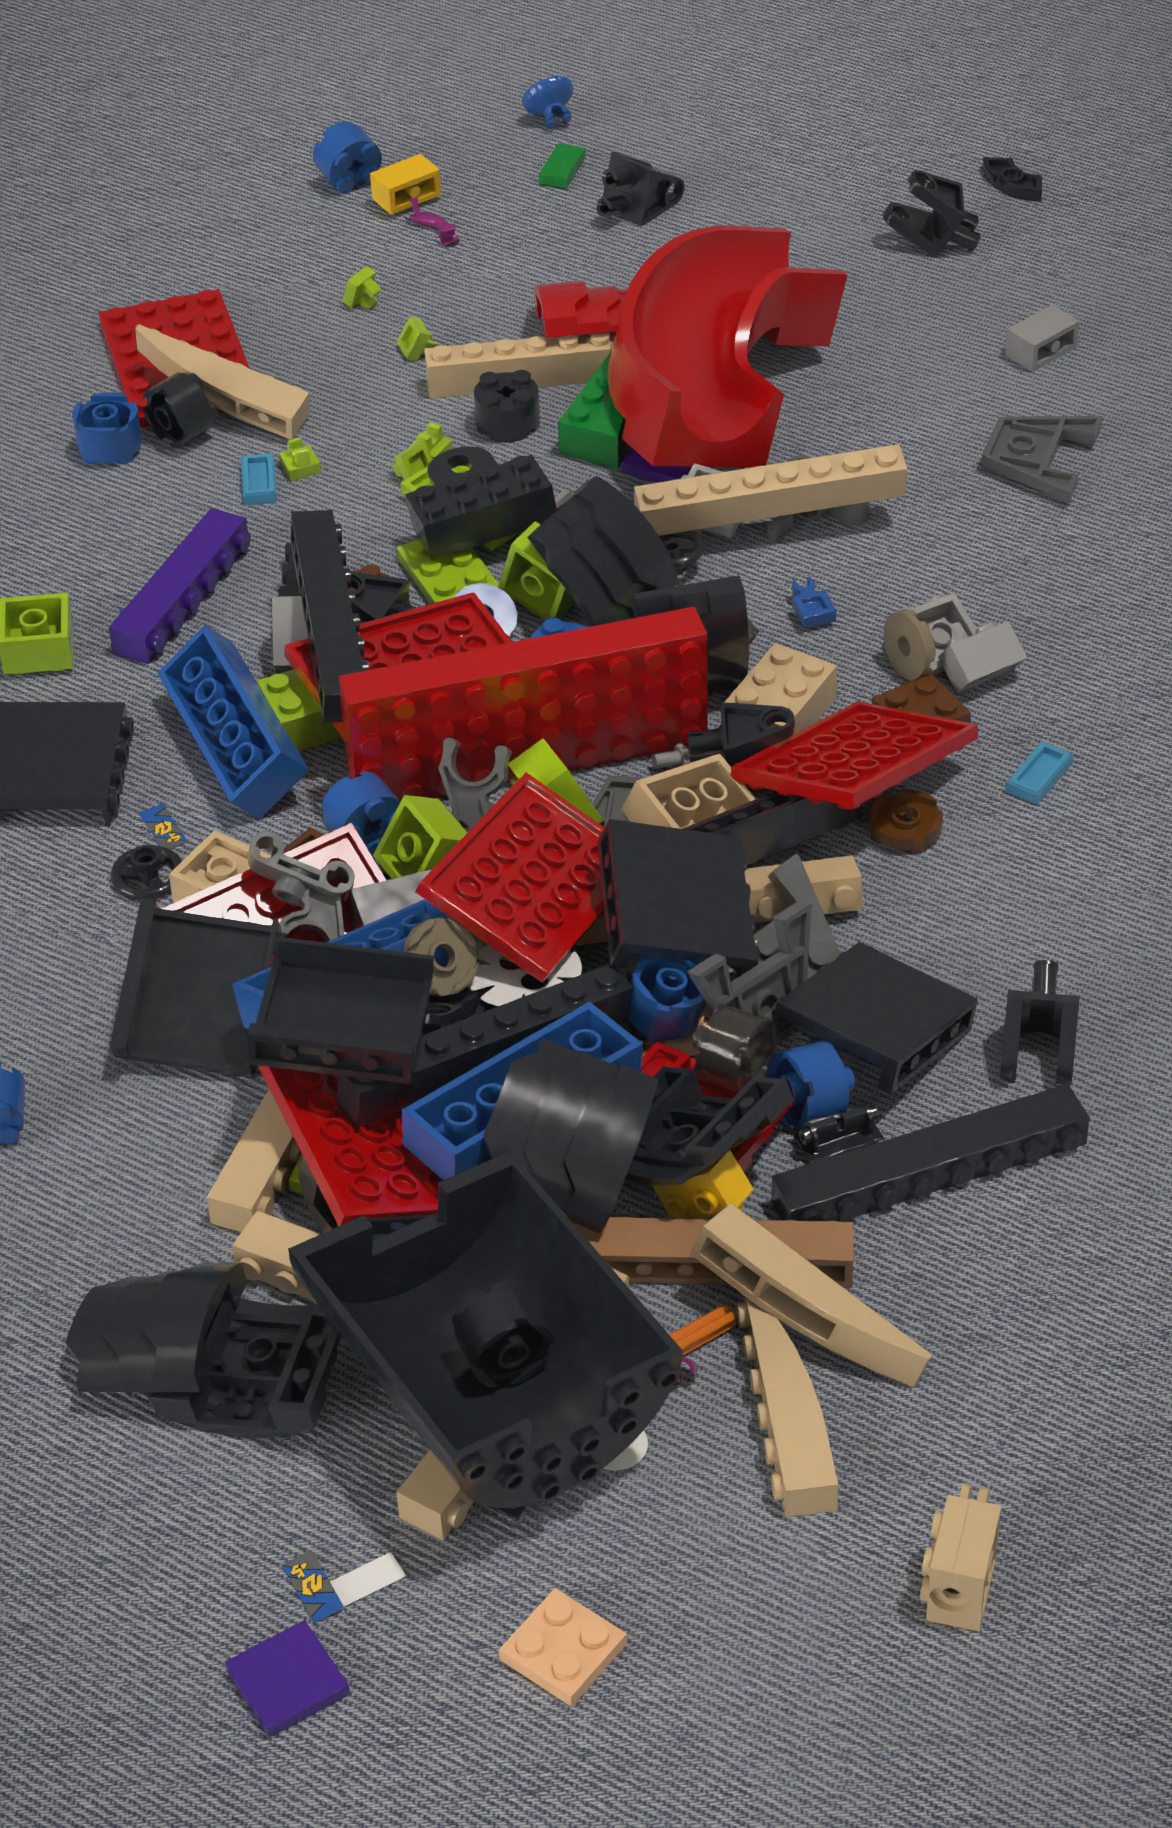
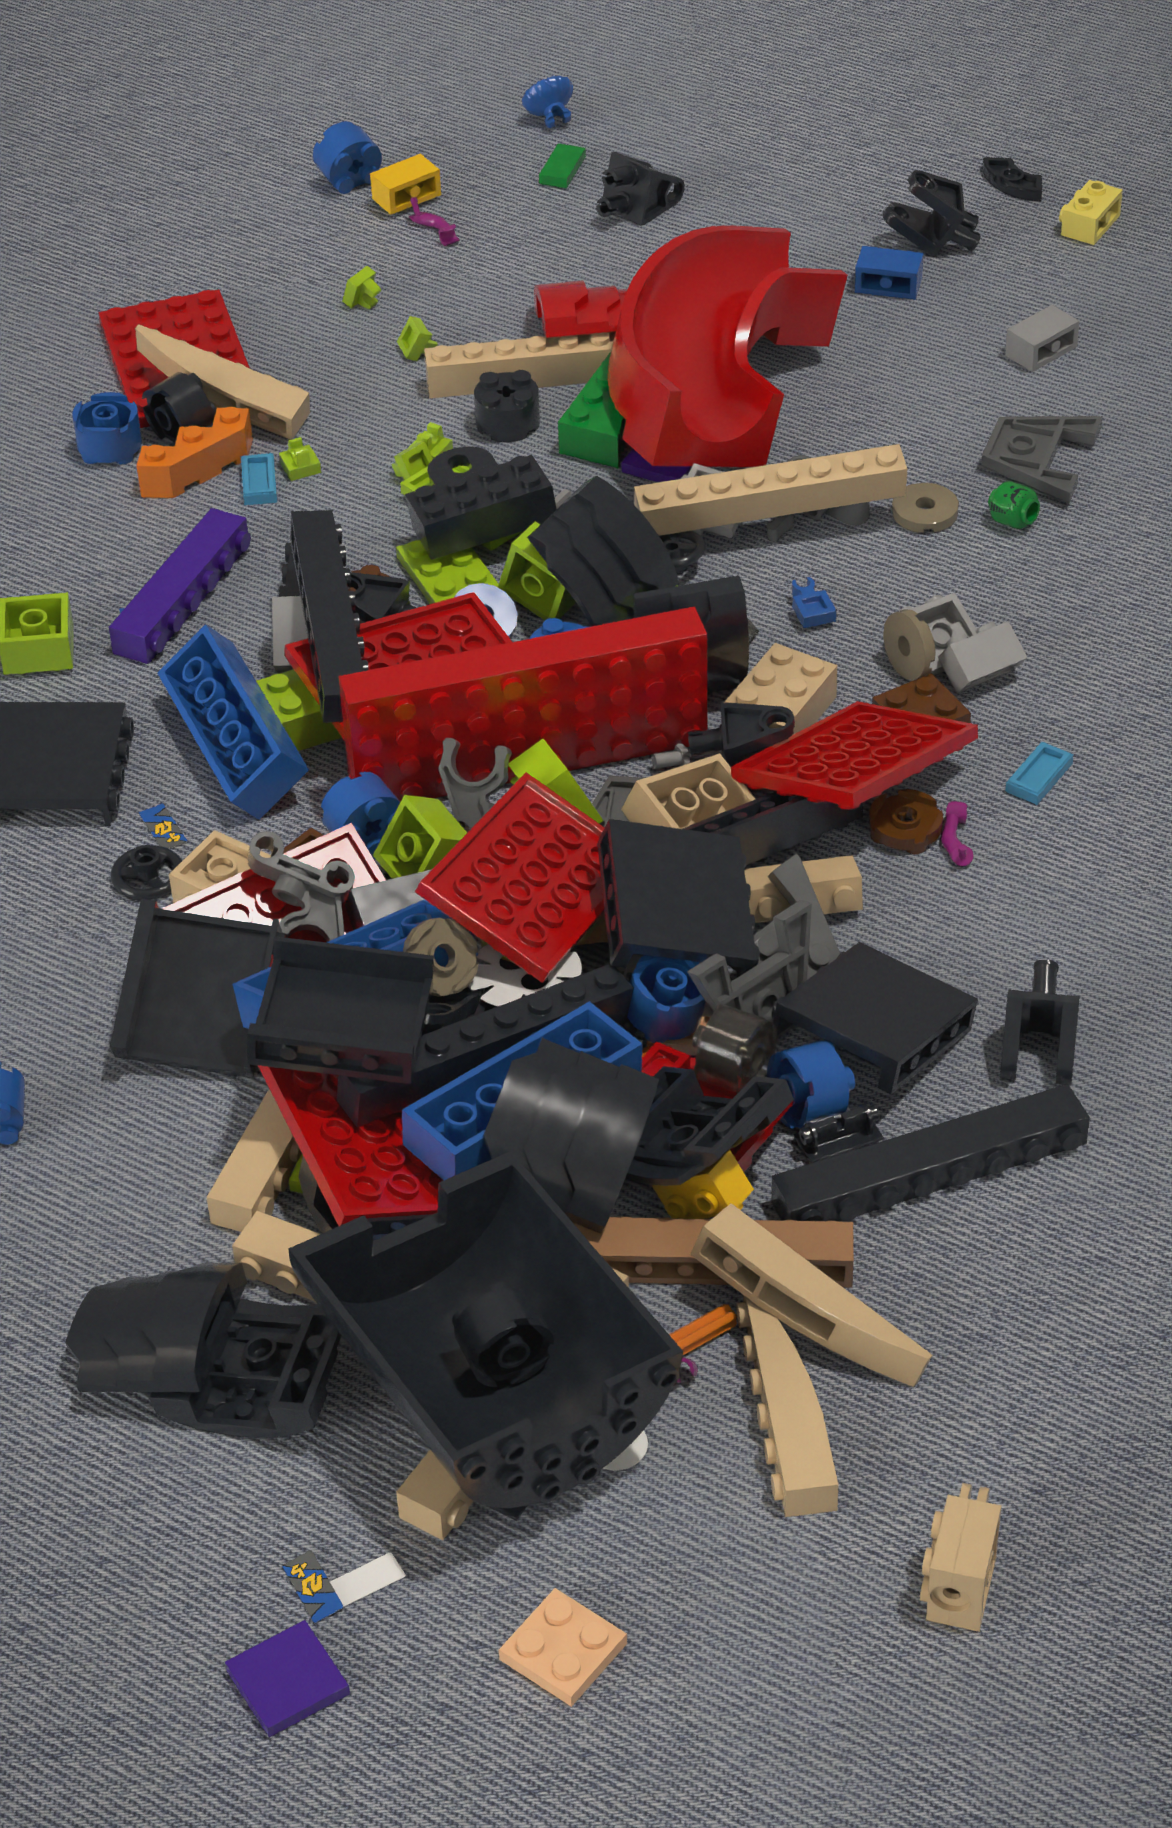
none -> orange brick [137,407,253,498]
none -> blue brick [855,246,923,300]
none -> dark tan tile [892,483,959,533]
none -> magenta piece [941,801,974,866]
none -> green head [988,481,1040,530]
none -> light yellow brick [1059,180,1123,245]

